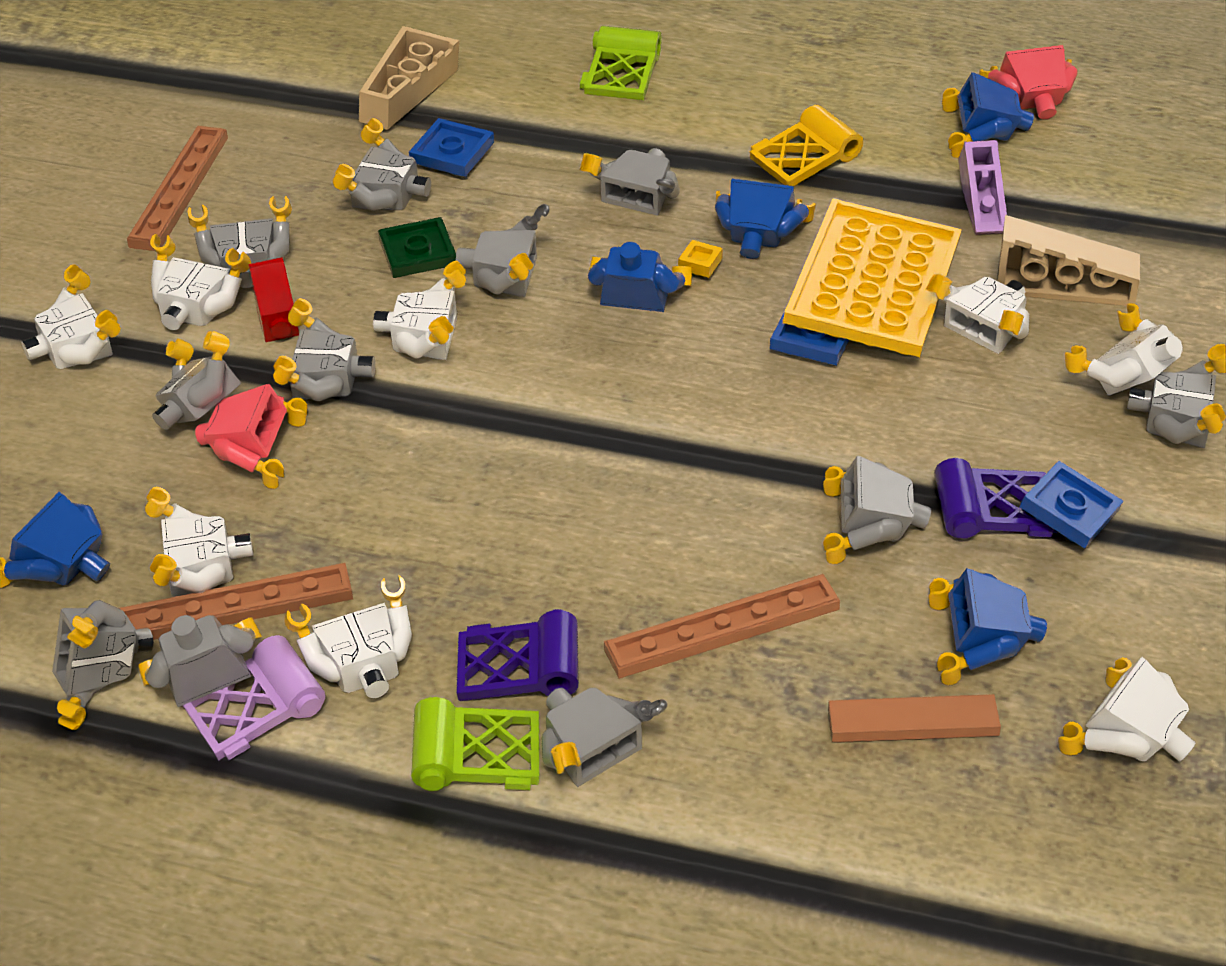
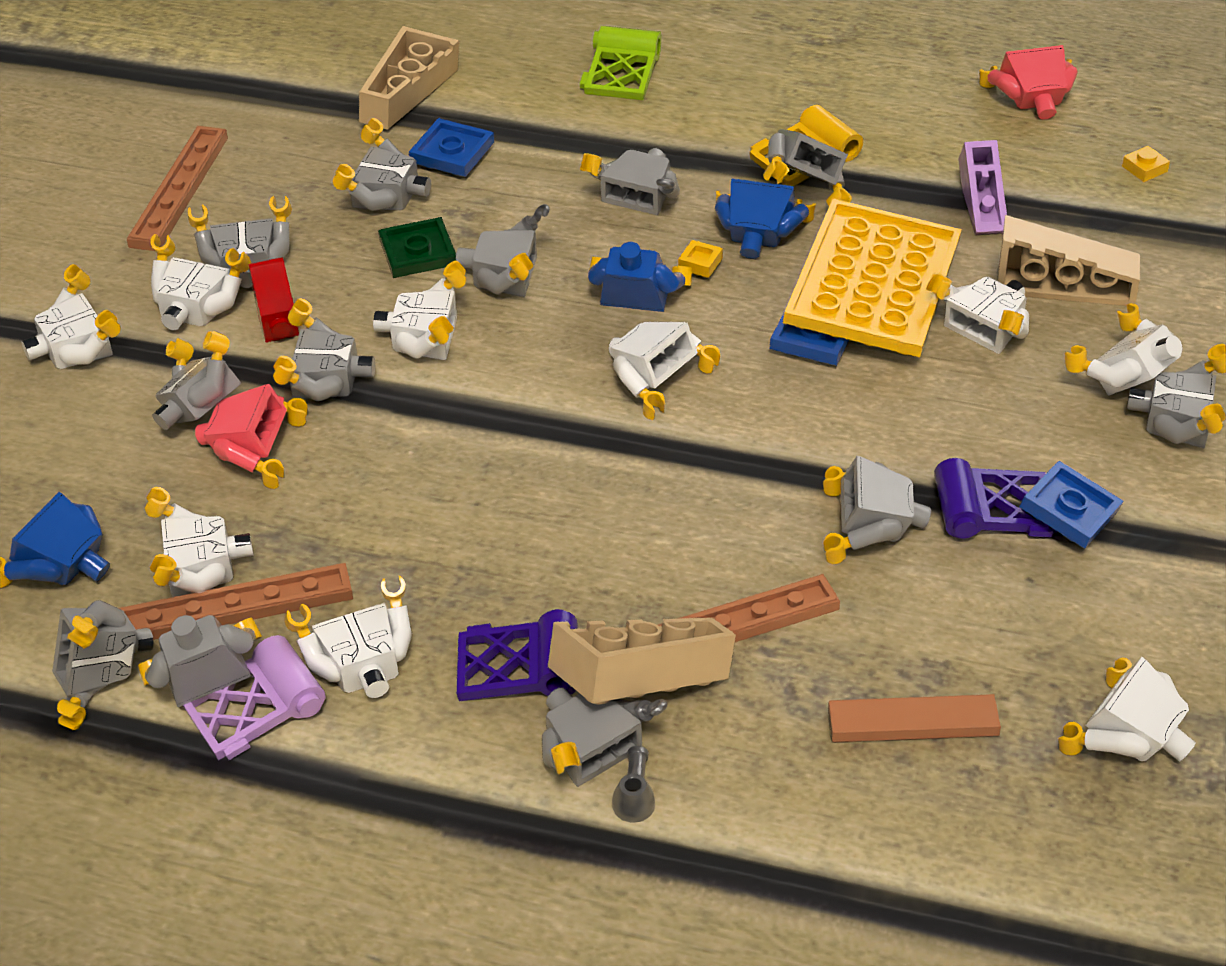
lime piece [411,697,539,791] -> none
blue torso [928,568,1047,685] -> none
blue torso [942,72,1034,158] -> none
none -> tan wedge [548,618,736,704]
none -> white torso [609,322,720,420]
none -> flat silver bar [612,746,655,823]
none -> light grey torso [763,129,852,206]
none -> yellow plate [1122,146,1170,182]

